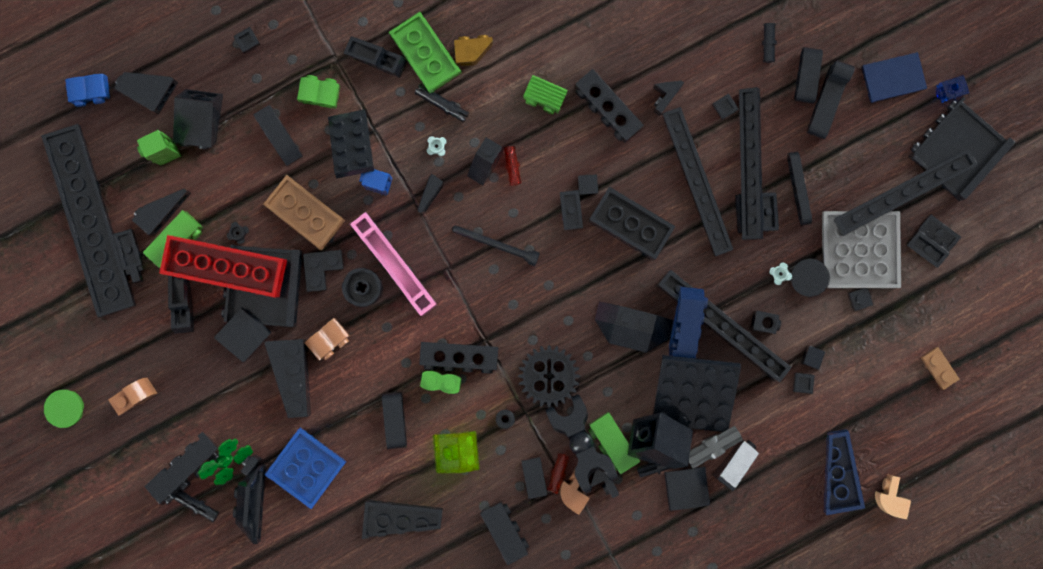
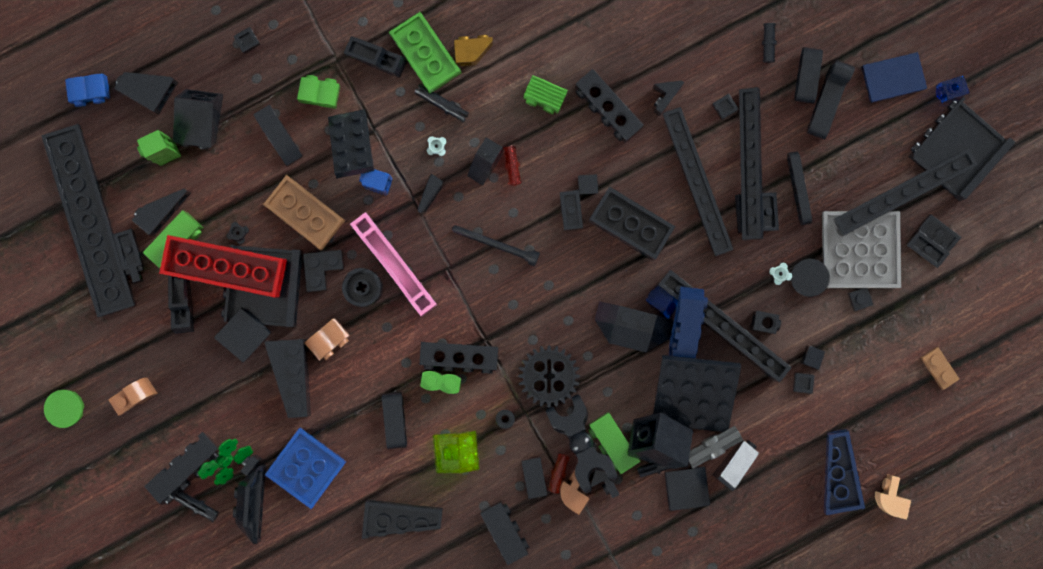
none -> clear blue brick [646,285,678,319]

